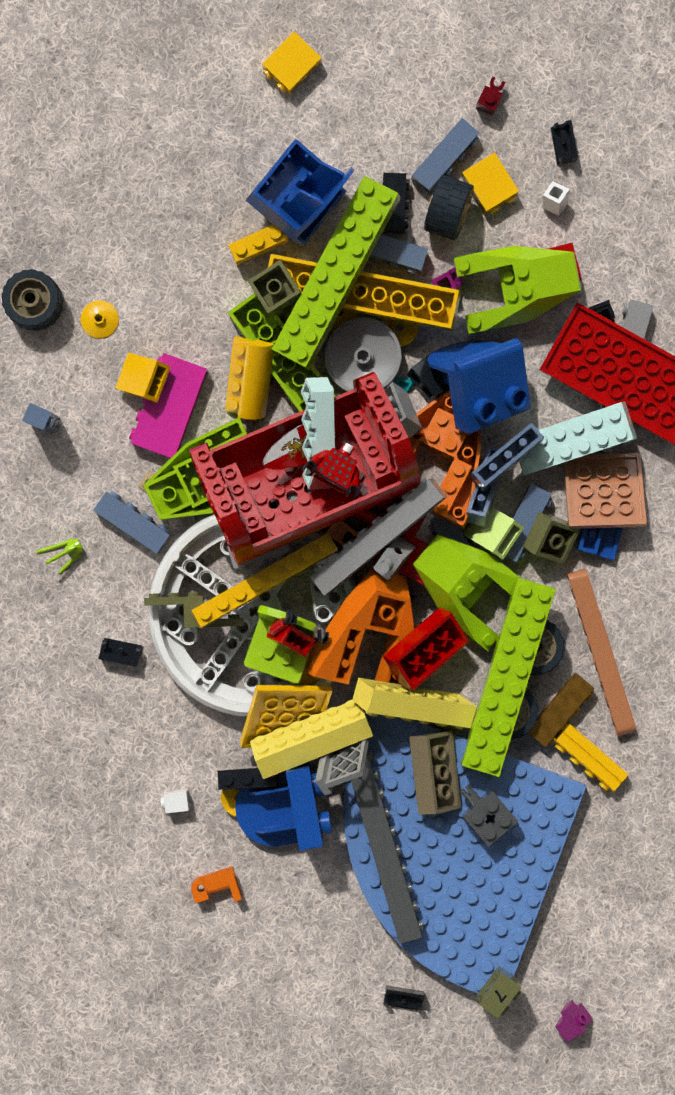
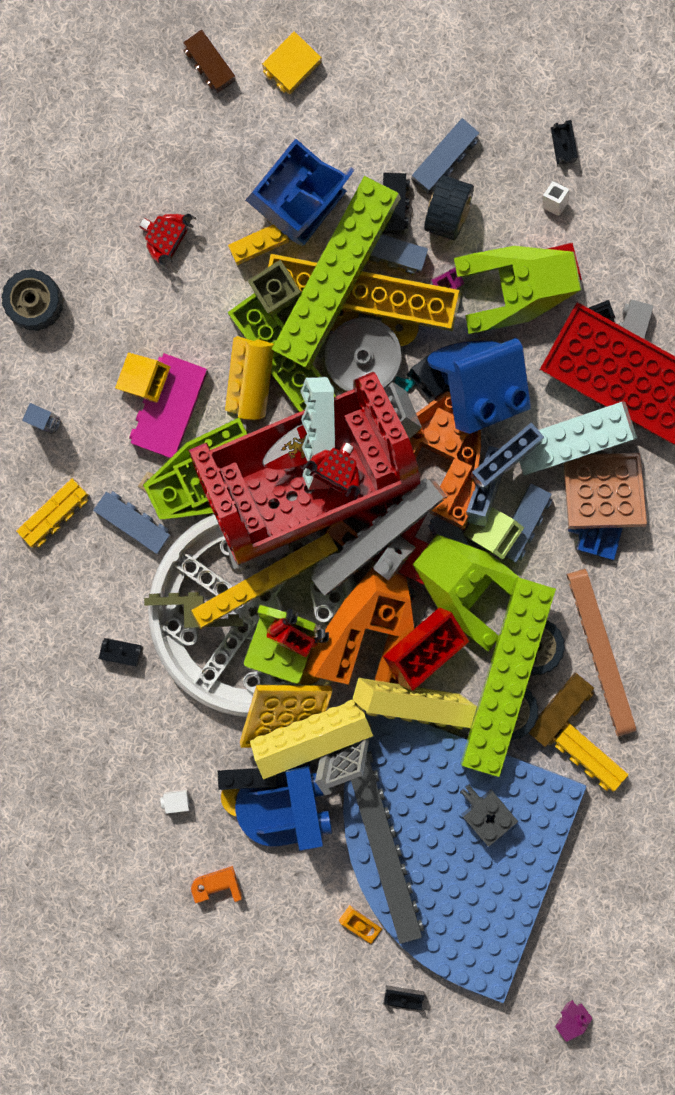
lime plant [36,538,84,574] -> none
yellow dish [81,300,119,338] -> none
dark tan slope [409,731,461,814] -> none
yellow brick [461,152,519,215] -> none
dark red brick [476,76,506,116] -> none
olive brick [476,965,522,1019] -> none
olive brick [523,512,580,564] -> none
none -> yellow brick [16,478,90,548]
none -> red torso [139,214,197,269]
none -> reddish brown brick [183,29,236,94]
none -> light orange slope [339,905,382,944]

